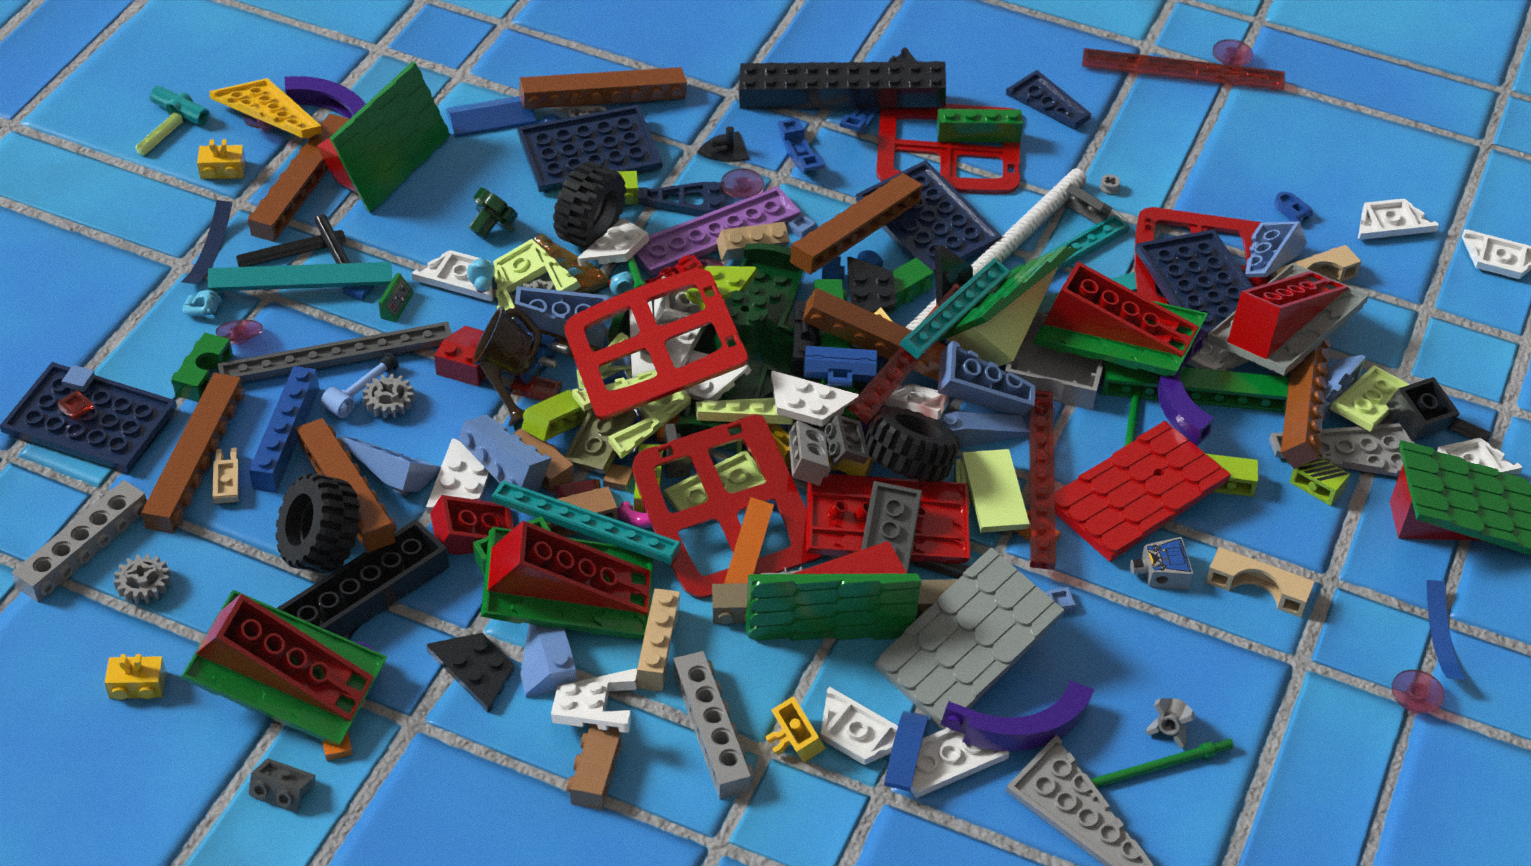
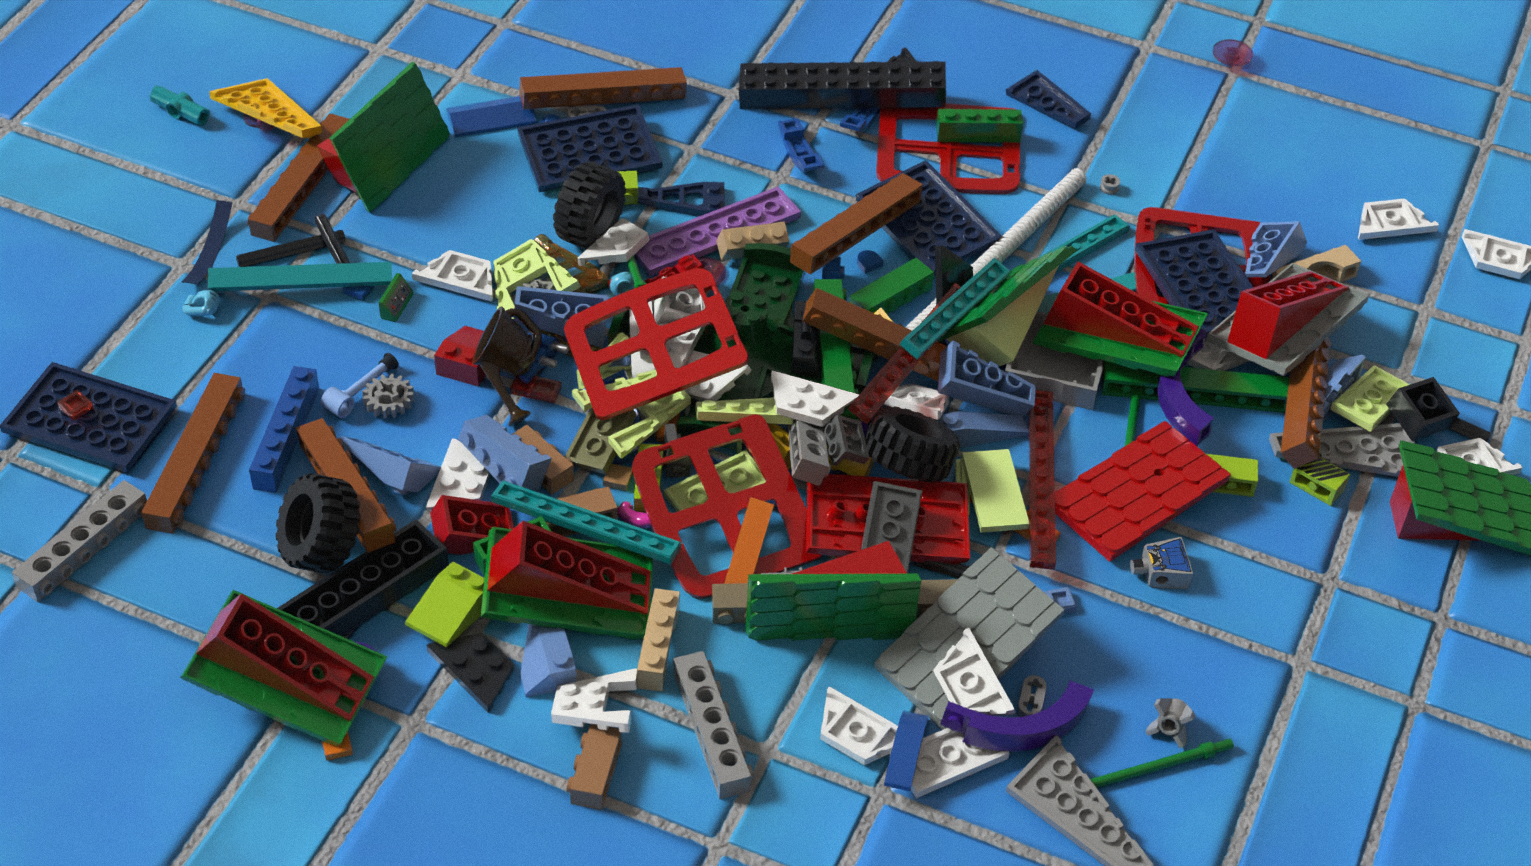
medium blue tile [61,365,96,392] -> none
yellow brick [105,654,166,700] -> none
light grey gear [114,554,171,604] -> none
yellowish green axle [135,113,183,156] -> none
green arch [171,332,233,402] -> none
yellow brick [197,139,246,179] -> none
tan hinge [213,448,239,504] -> none
clear pink dish [216,320,263,344] -> none
dark grey plate [218,321,452,382] -> none
dark grey bracket [249,758,316,812] -> none
dark purple arch [284,76,366,119] -> none
medium azure animal [467,259,494,293] -> none
dark green piece [468,187,518,239] -> none
lime brick [521,390,589,441] -> none
dark red beam [554,479,601,498] -> none
lime wing [687,266,757,310] -> none
black shield [697,126,749,162] -> none
dish [721,168,764,199] -> none
yellow brick [765,696,826,763] -> none
medium blue tile [786,213,817,239] -> none
blue piece [804,346,877,388] -> none
black wing [847,257,896,313] -> none
dark grey bracket [1066,183,1113,224] -> none
clear red plate [1082,48,1285,90] -> none
tan arch [1206,547,1315,618] -> none
blue plate [1274,192,1313,223] -> none
clear pink dish [1391,670,1444,714] -> none
blue sticker [1427,580,1467,680] -> none
none -> lime slope [405,562,484,647]
none -> white wing [933,627,1016,716]
none -> light grey beam [1018,675,1046,717]

